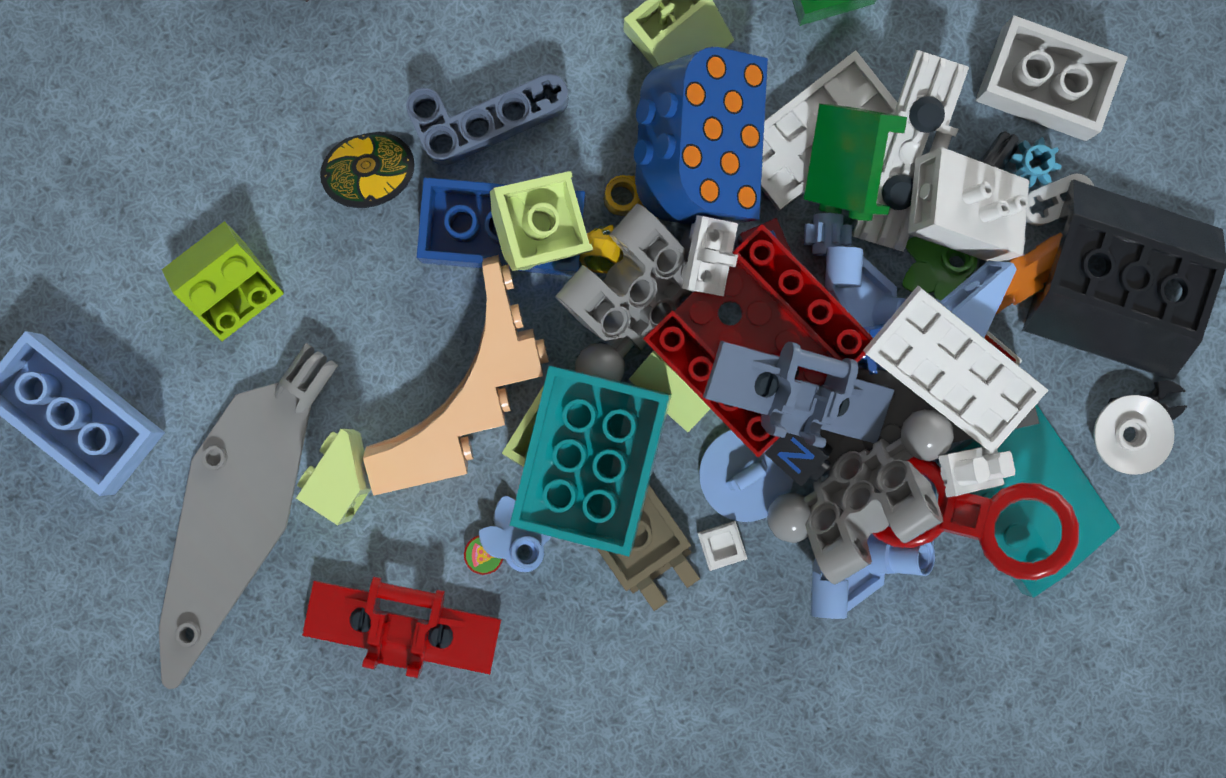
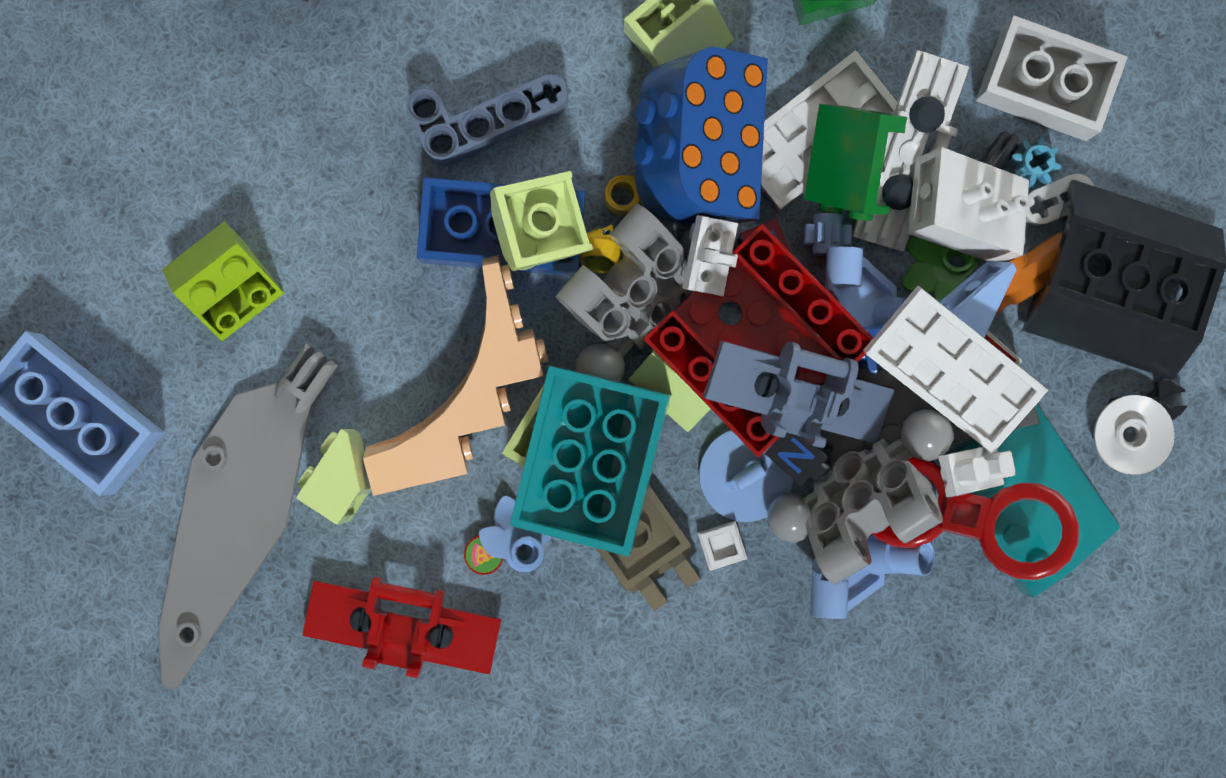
shield [320,132,415,208] -> none

